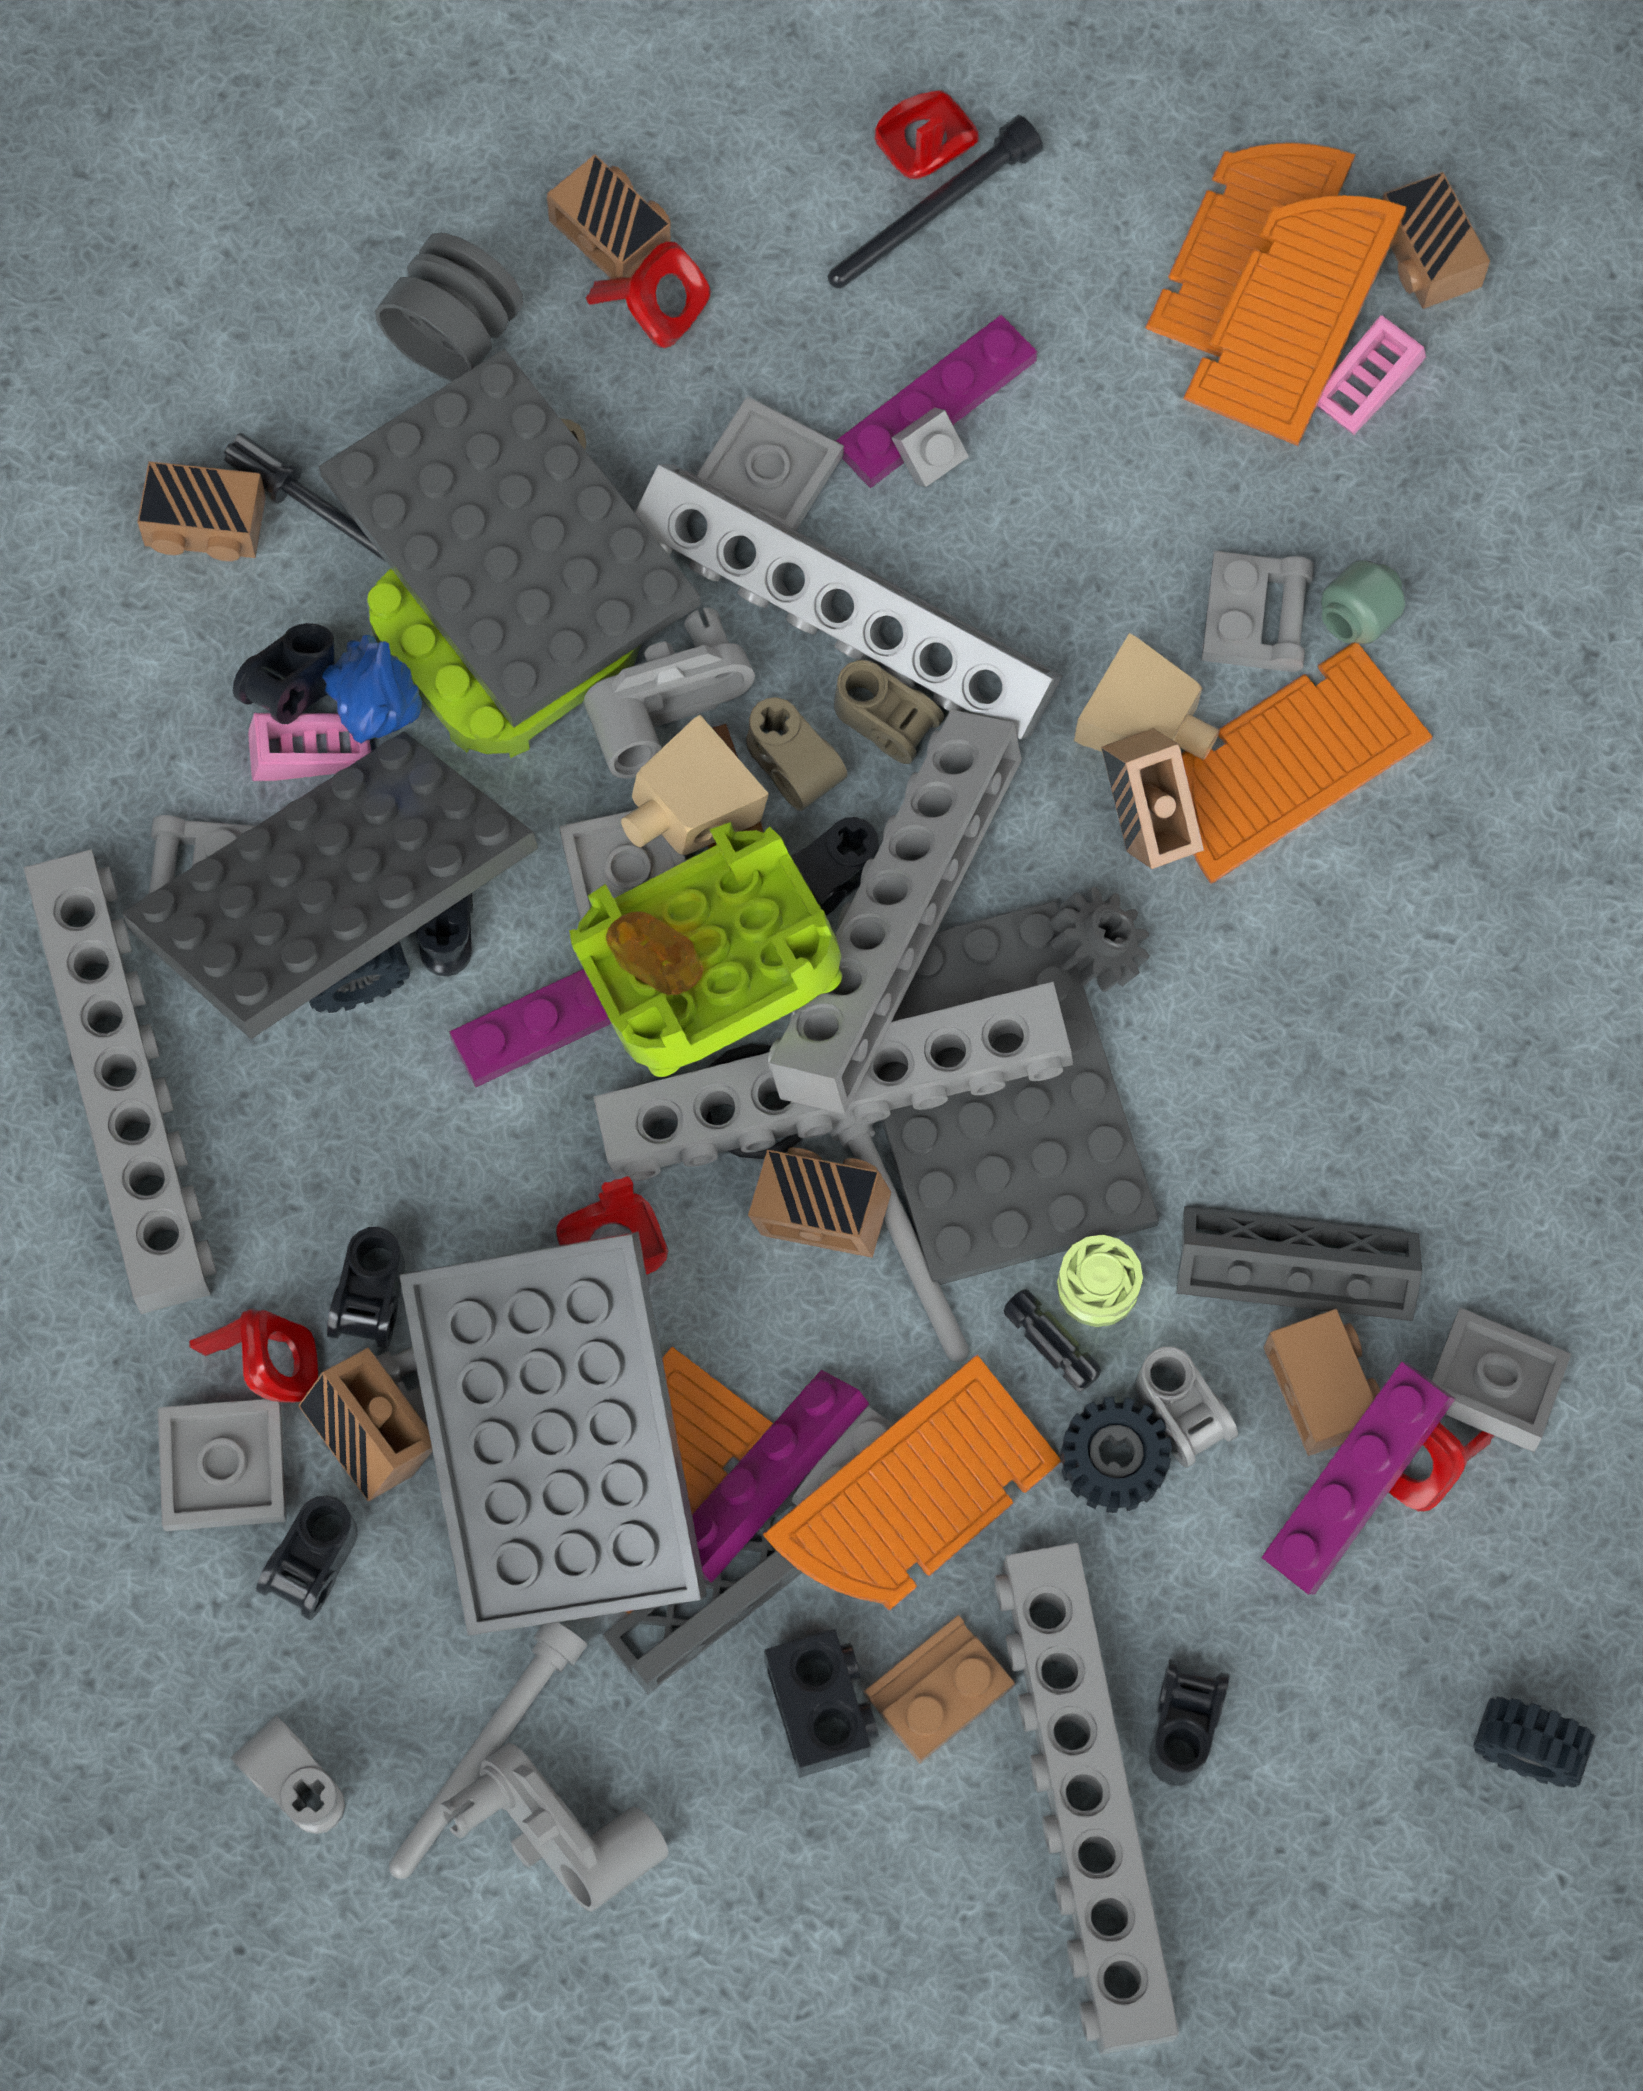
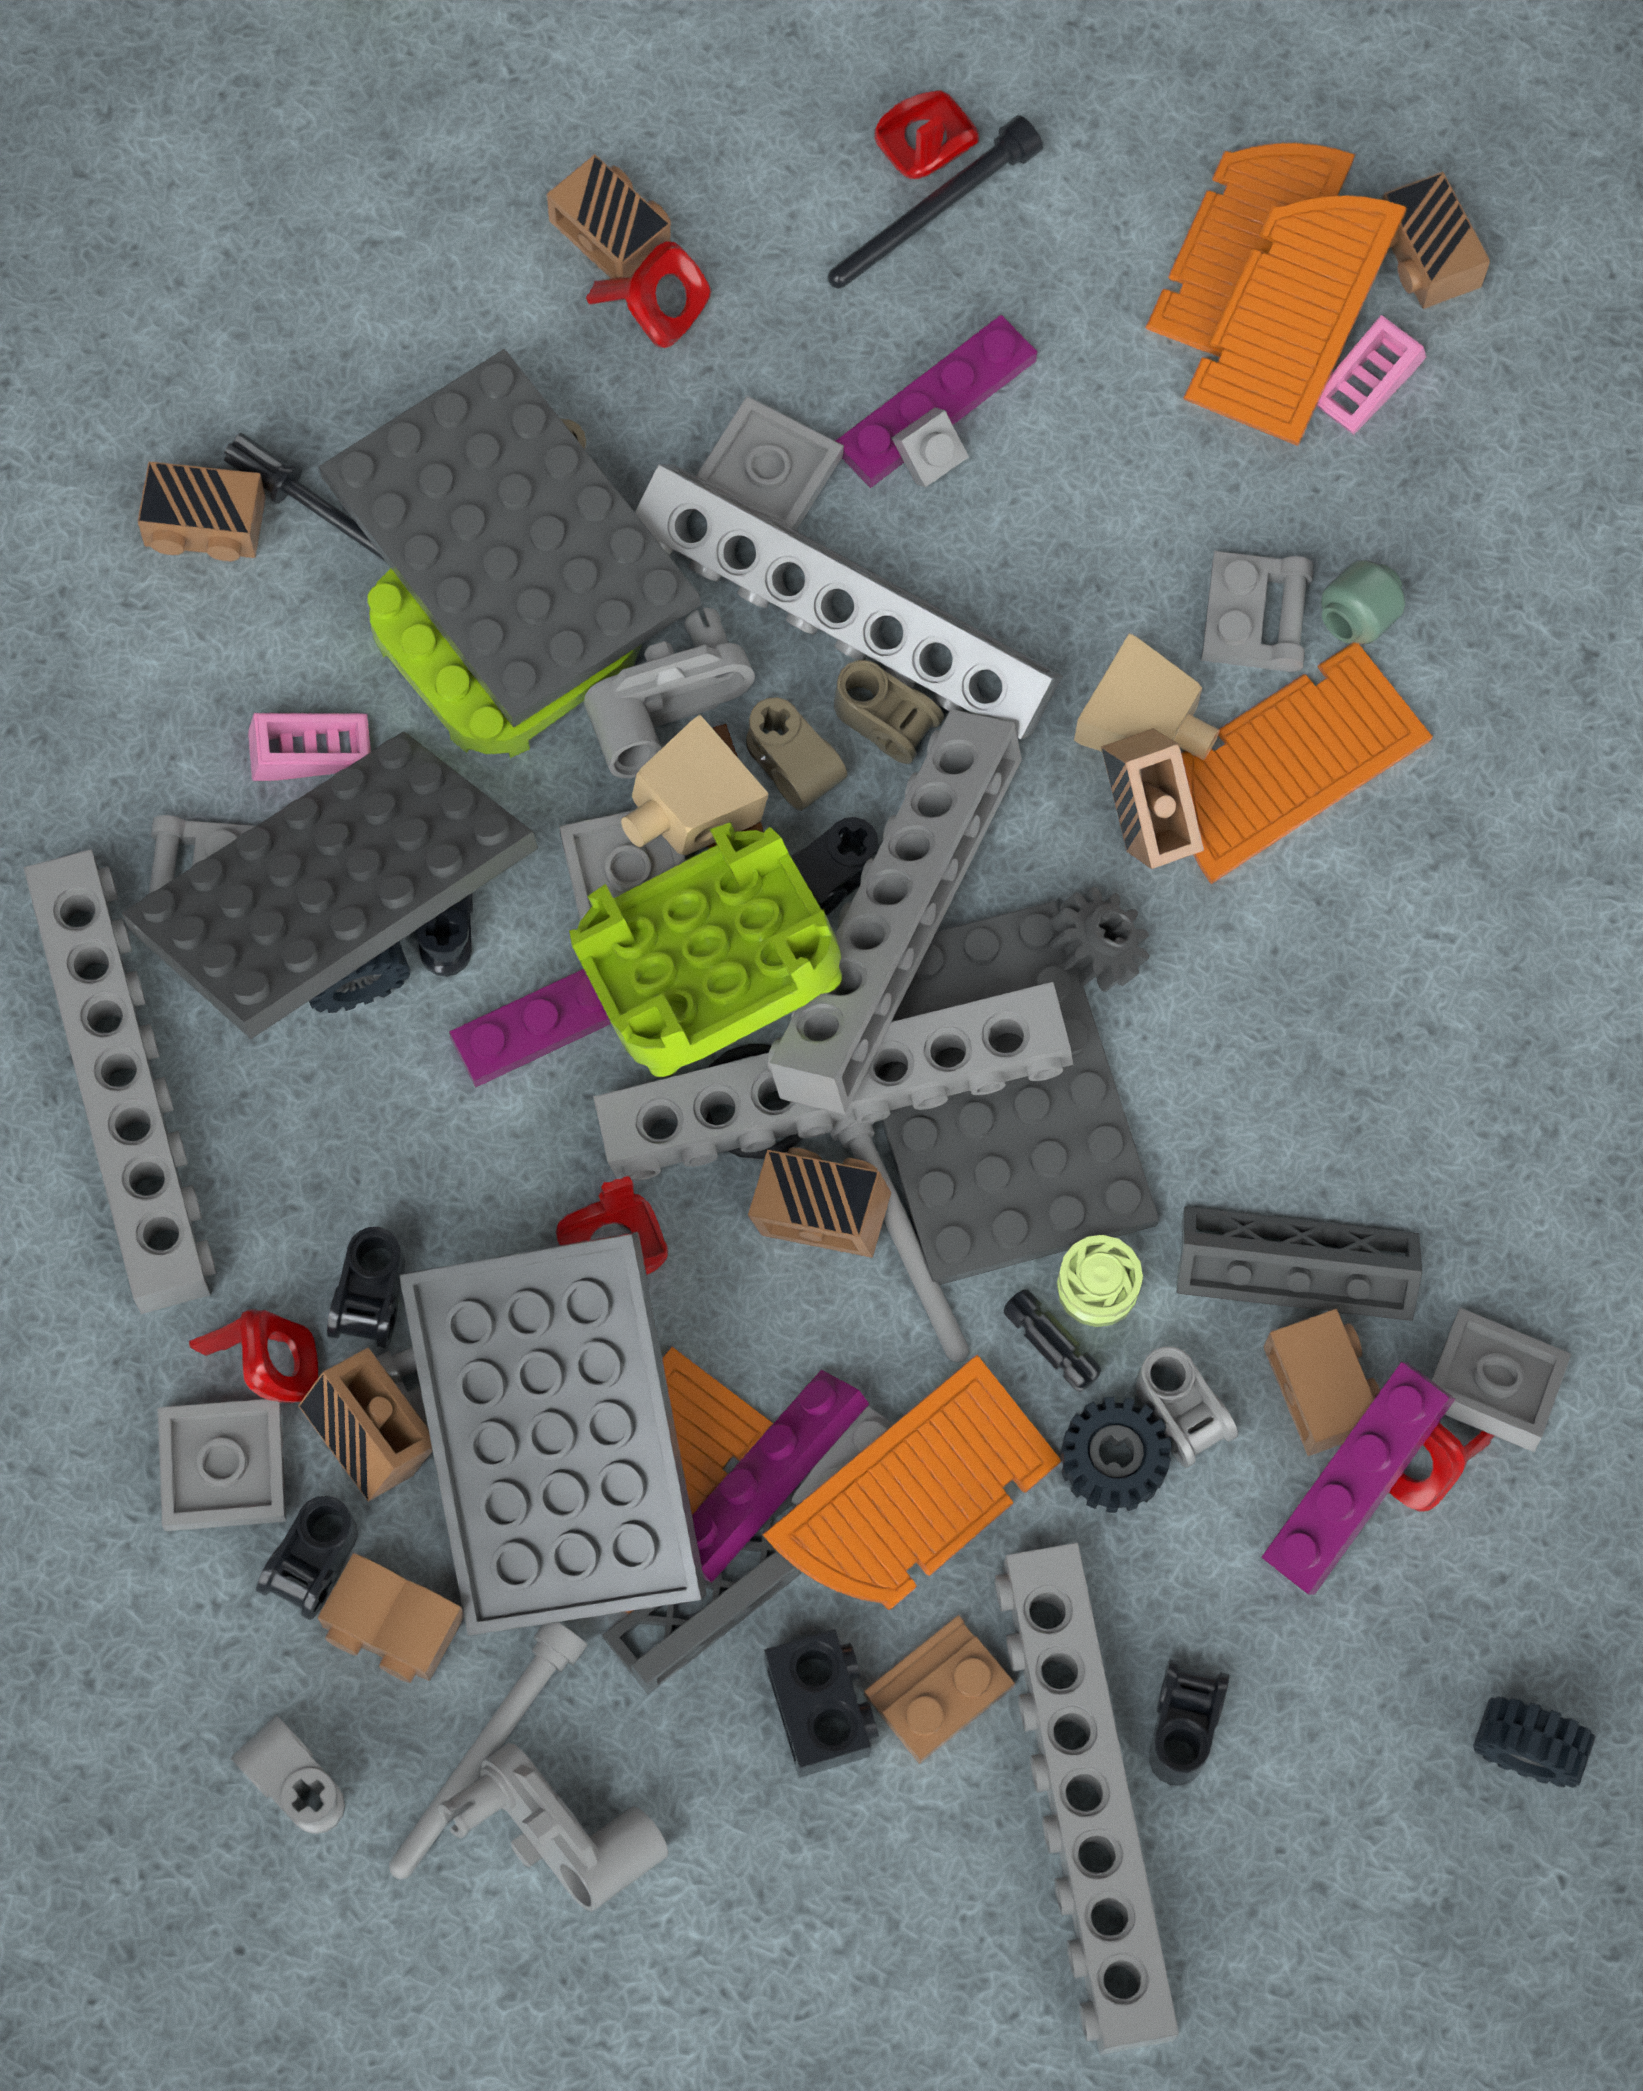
black piece [233,623,335,725] -> none
blue hair [322,635,423,744] -> none
dark grey wheel [375,233,524,381] -> none
clear orange beam [606,911,704,995] -> none
none -> medium nougat brick [318,1553,464,1683]

